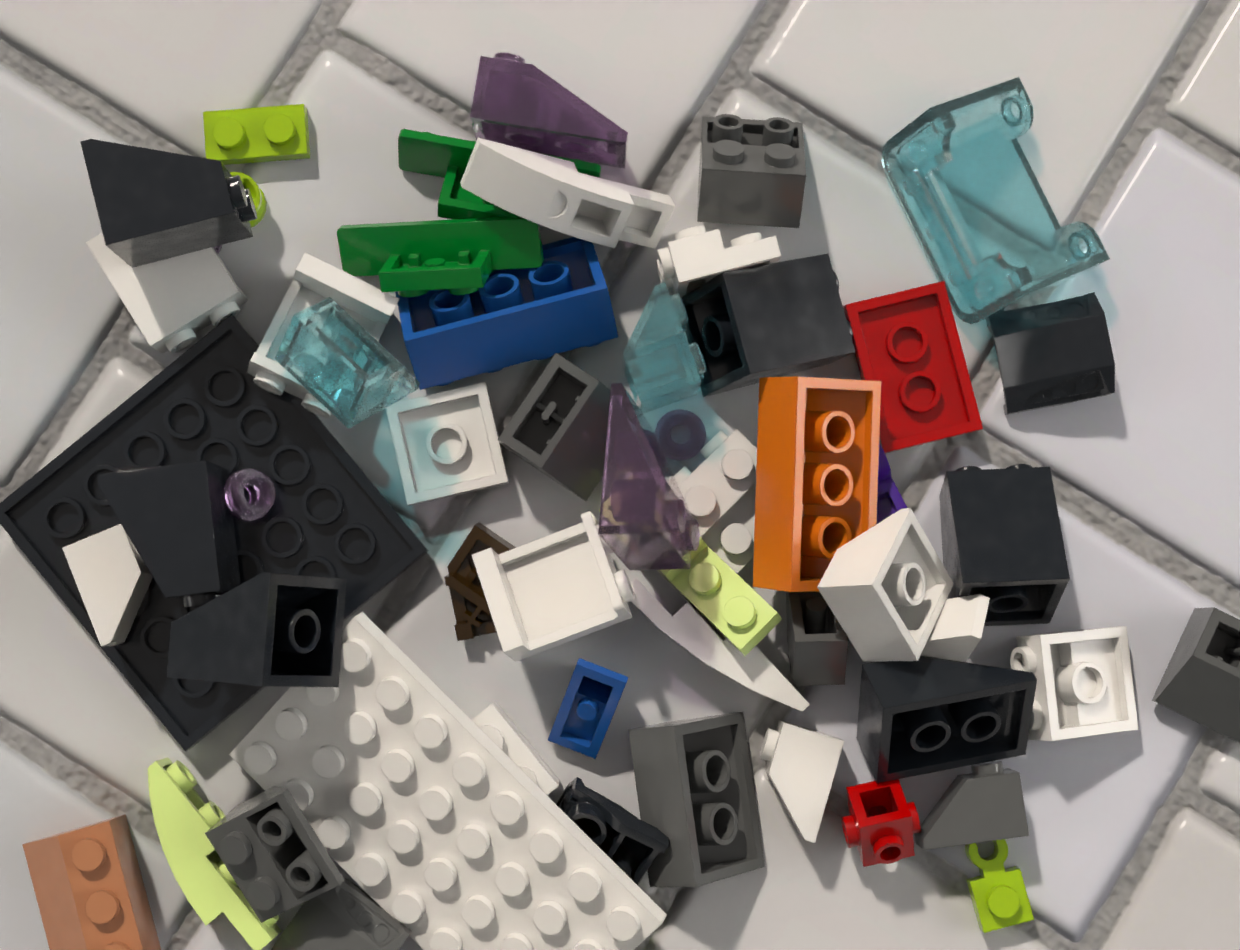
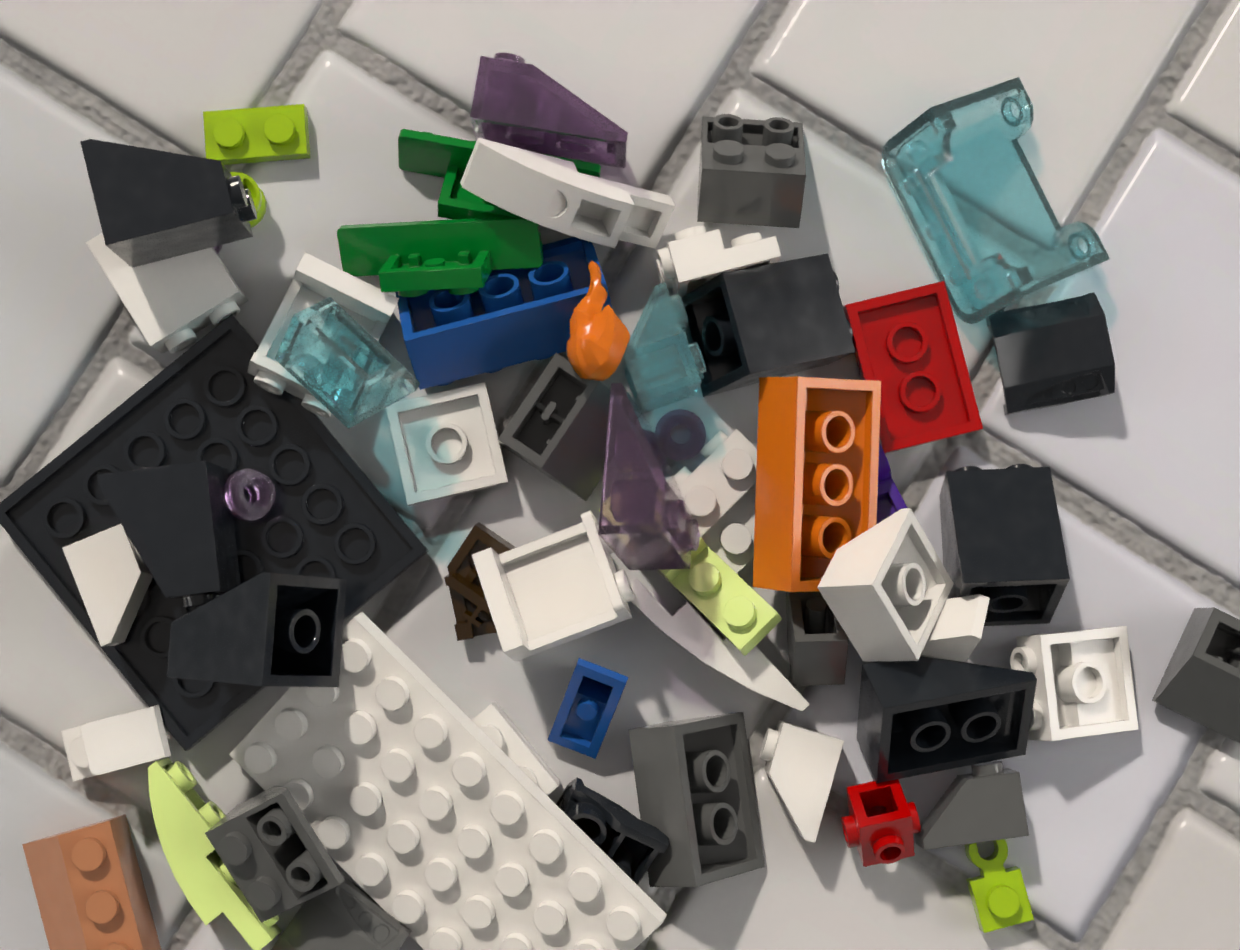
none -> white slope [61,705,171,781]
none -> orange piece [566,261,630,381]

